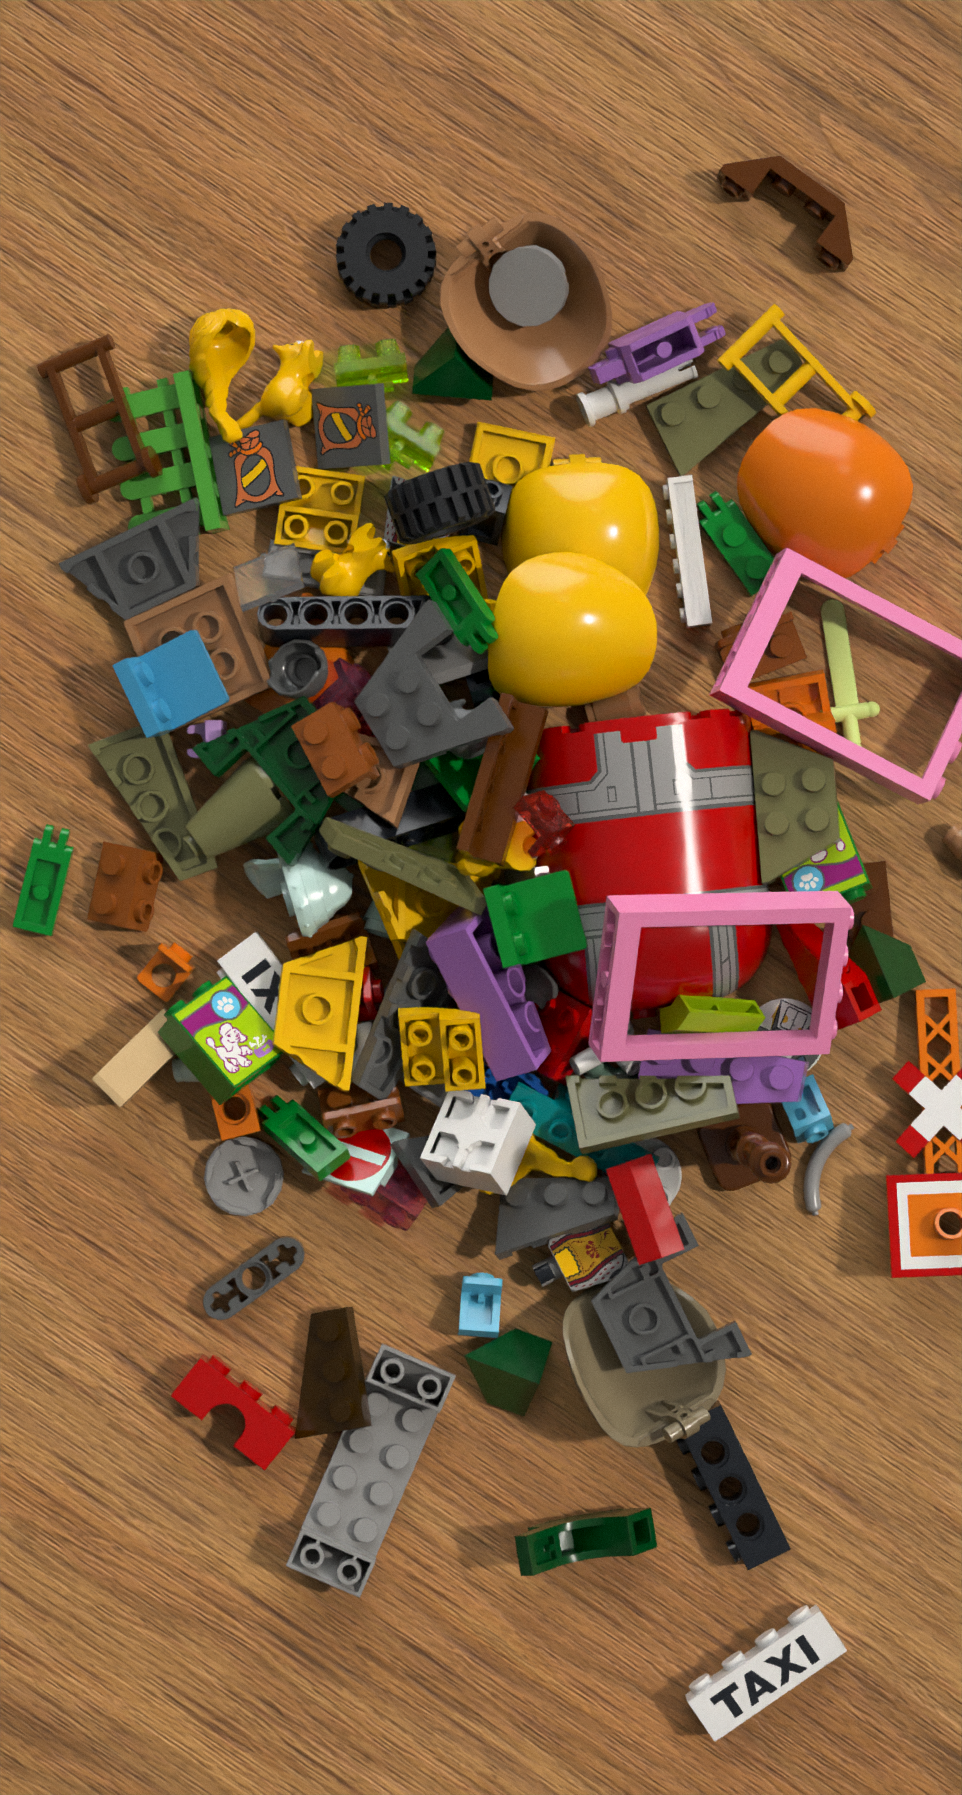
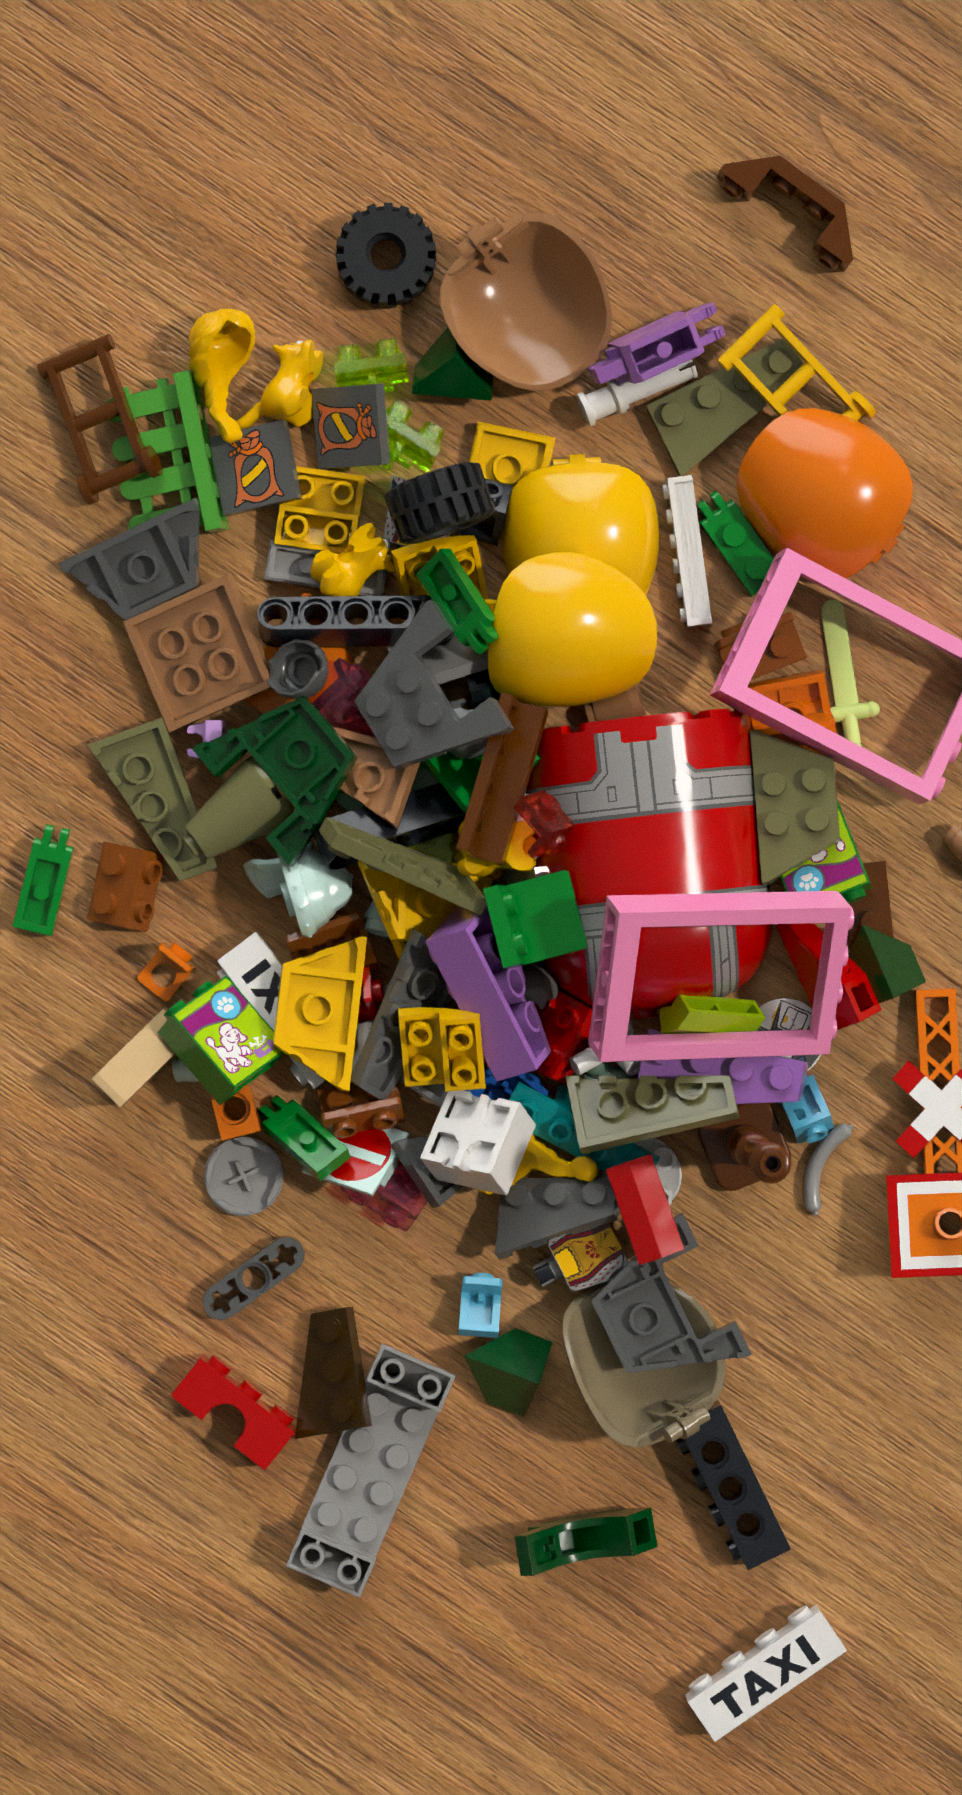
dark azure bracket [112,630,230,738] -> none
clear piece [233,543,305,612] -> none
dark orange bracket [291,702,380,798] -> none
light grey tile [489,245,569,326] -> none

